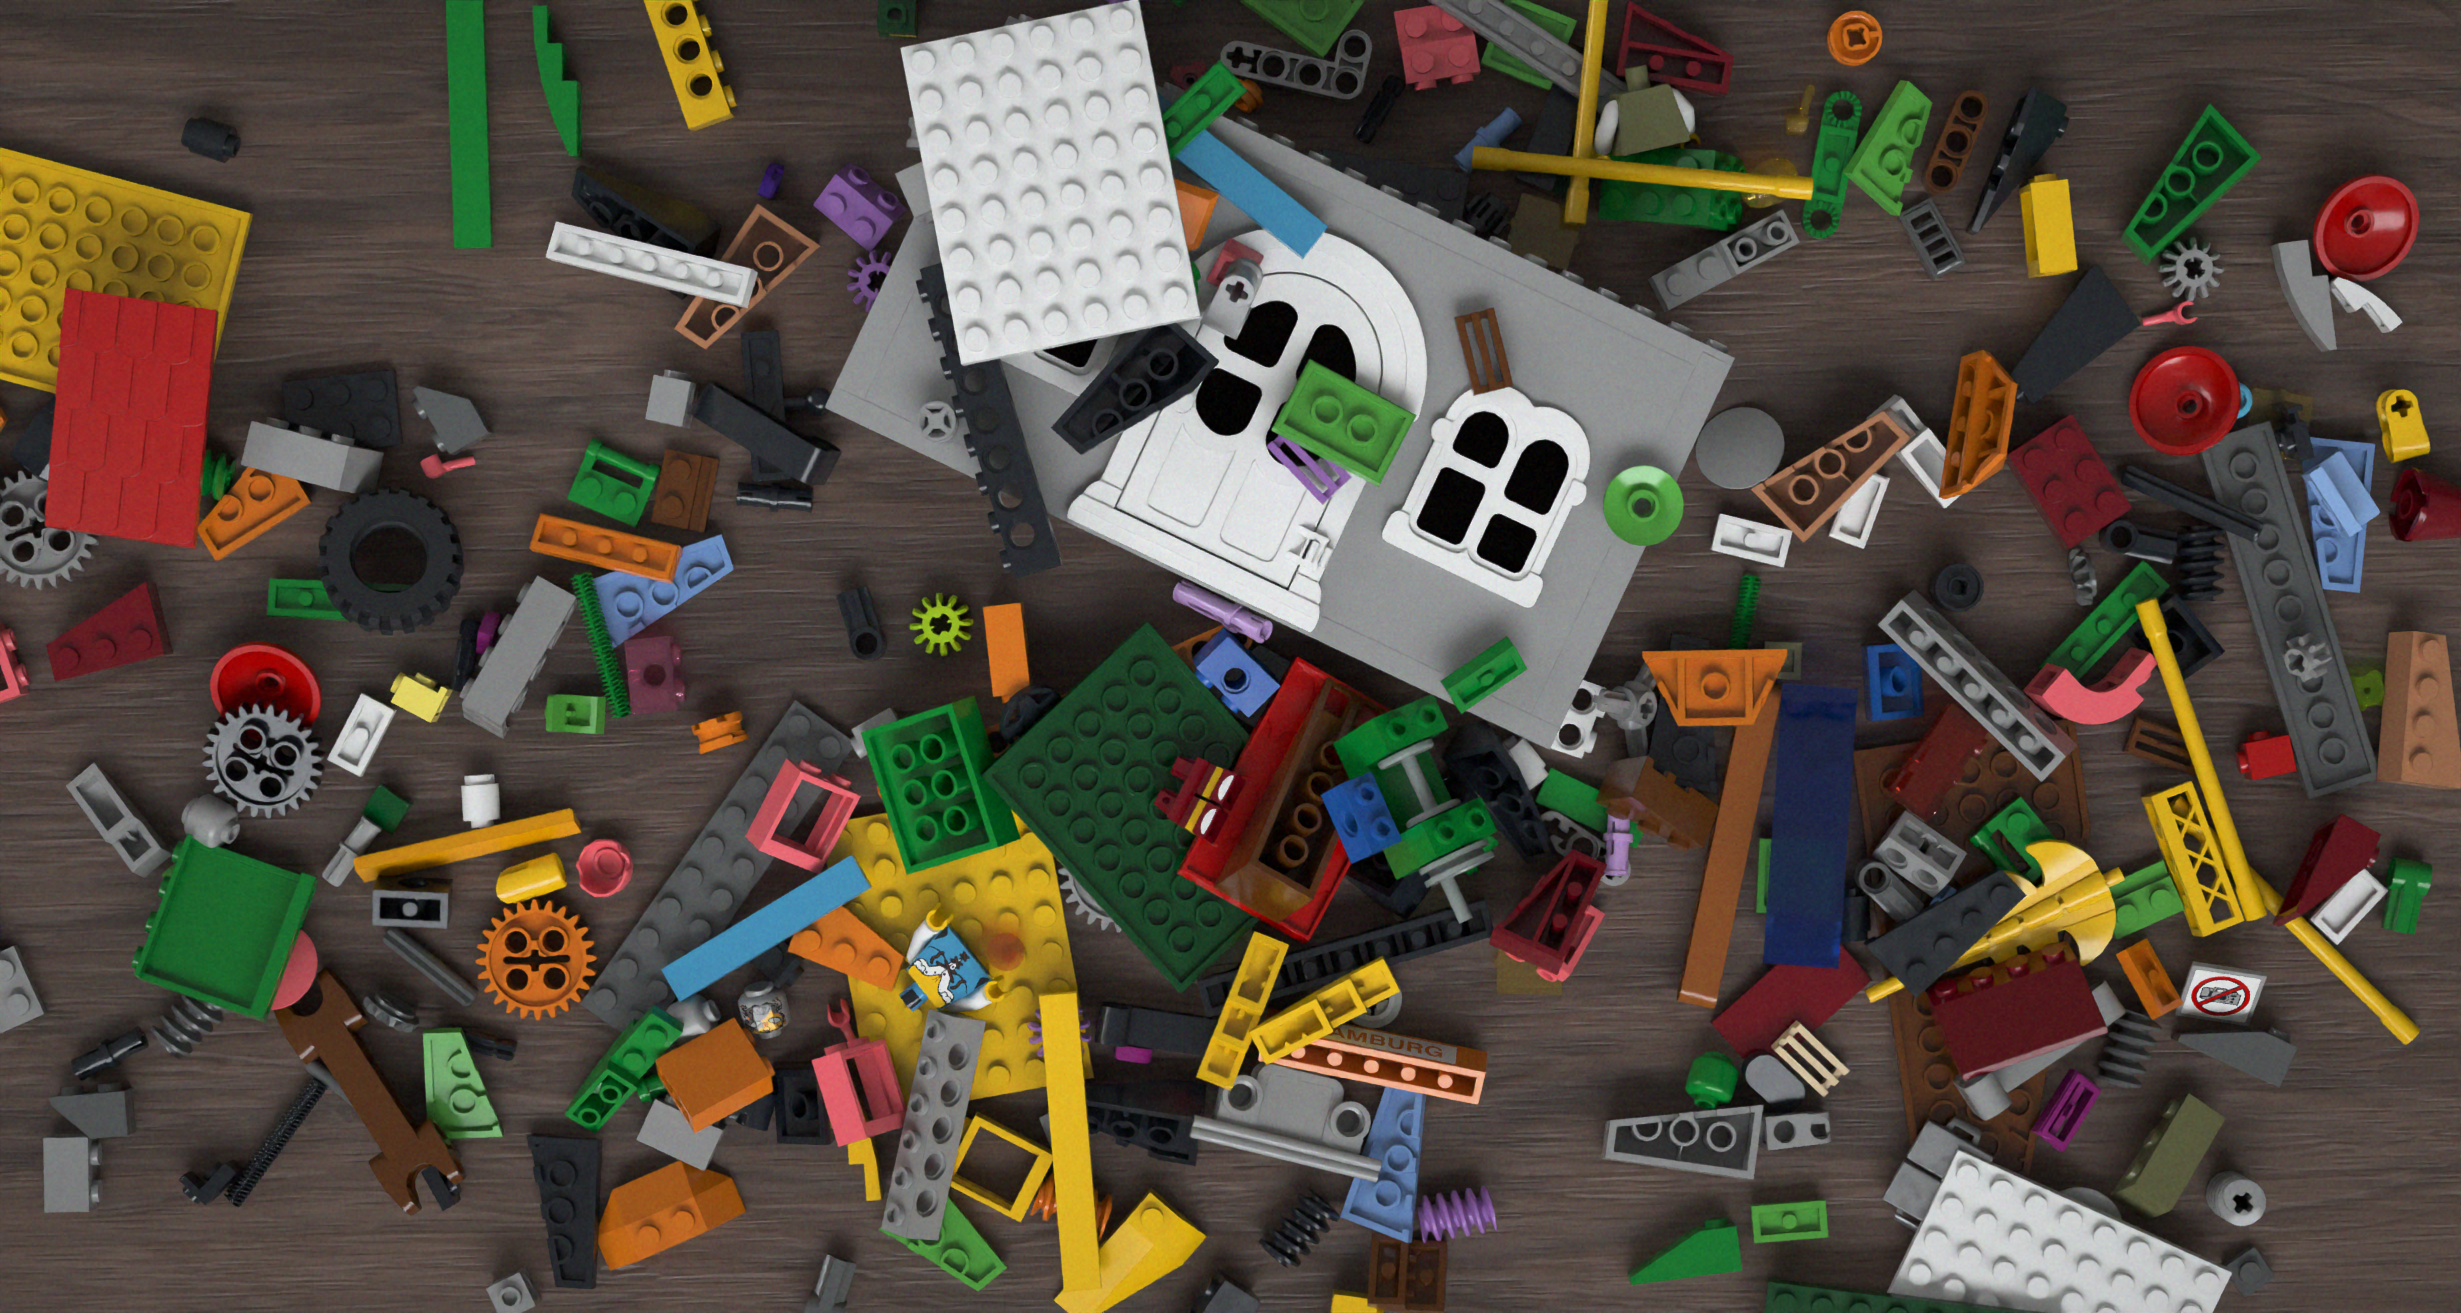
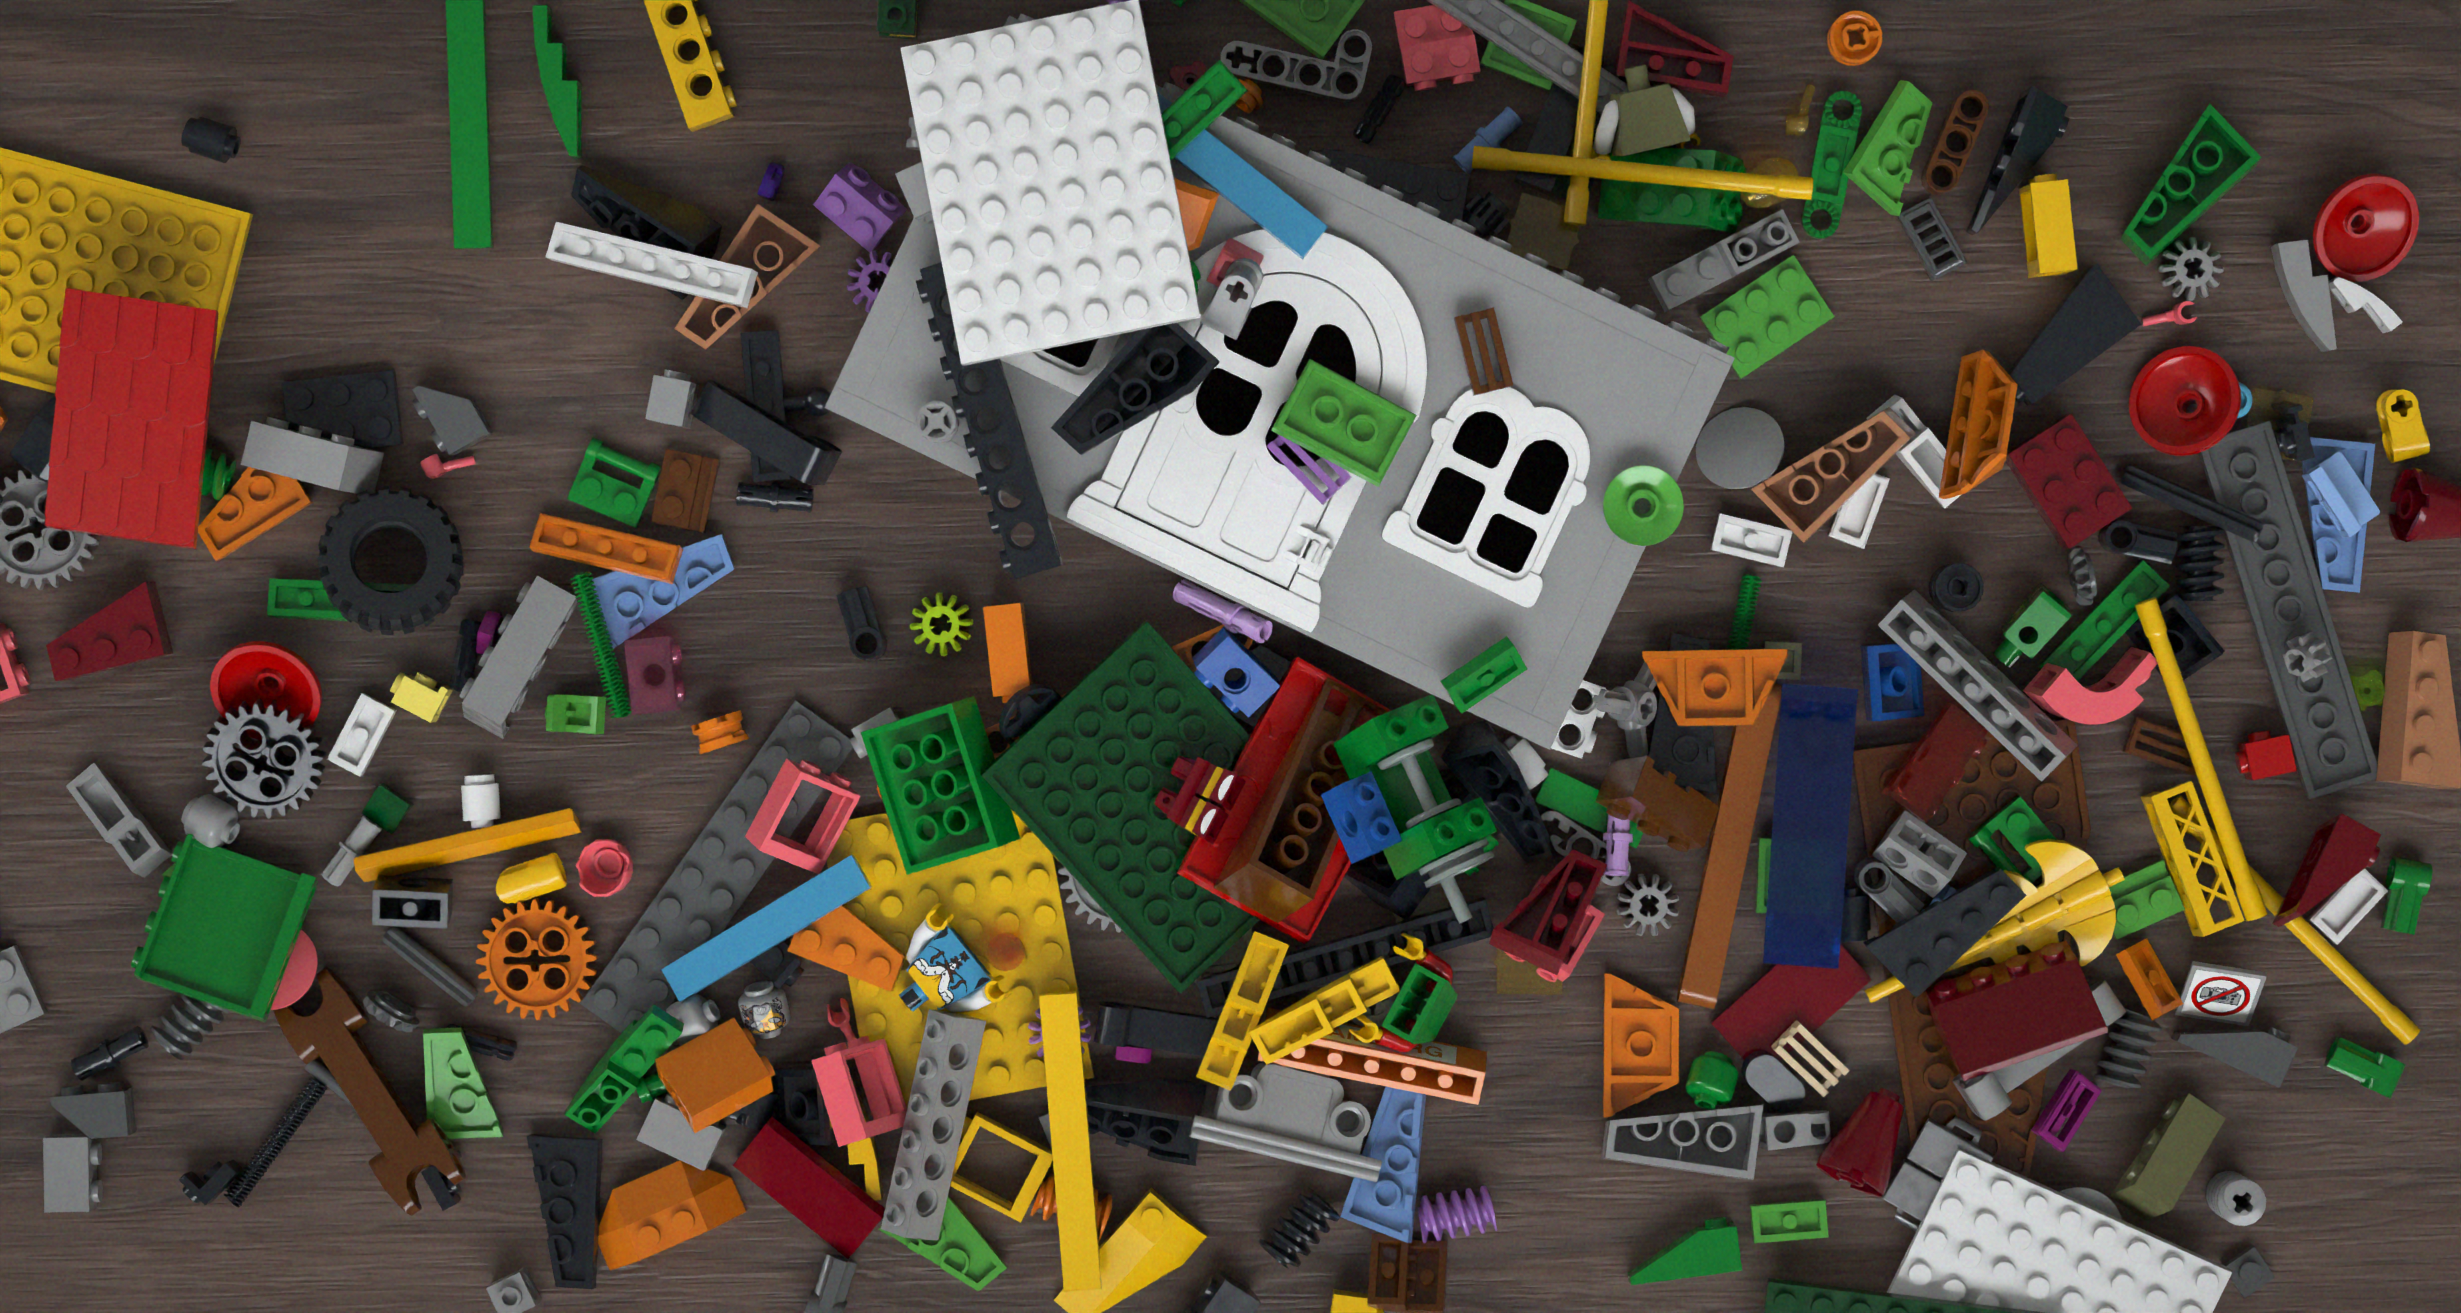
none -> dark red tile [732,1117,885,1259]
none -> green torso [1349,933,1457,1053]
none -> orange wing [1603,973,1679,1117]
none -> light grey gear [1616,873,1679,936]
none -> bright green plate [1699,255,1835,379]
none -> dark red cone [1816,1088,1904,1197]
none -> green torso [1993,582,2072,668]
none -> green piece [2324,1036,2406,1099]

